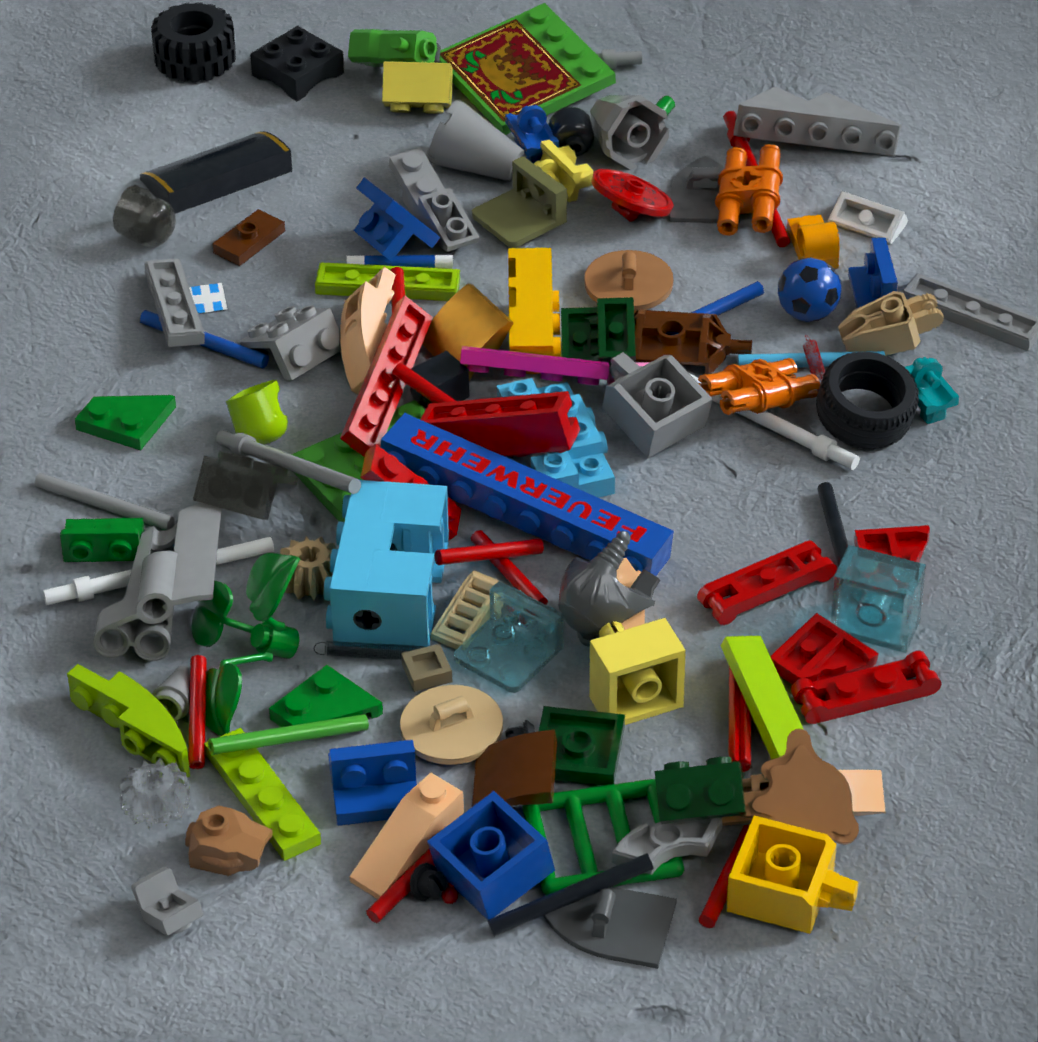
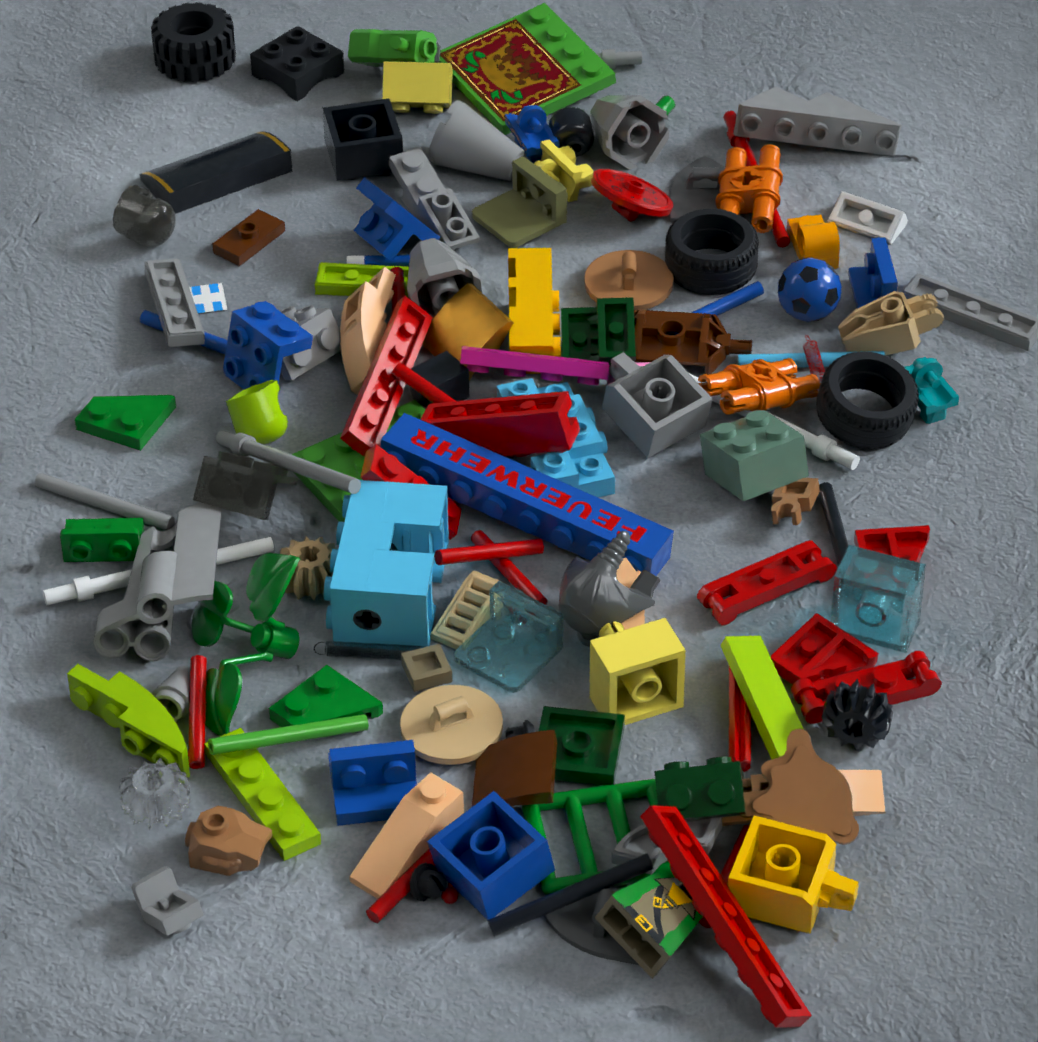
none -> blue bracket [223,301,313,390]
none -> black brick [323,98,403,181]
none -> light grey cone [407,238,482,320]
none -> torso [595,871,703,978]
none -> red plate [640,805,812,1028]
none -> black tyre [665,209,759,295]
none -> sand green brick [700,410,809,502]
none -> medium nougat plate [771,478,820,525]
none -> black gear [822,679,893,751]

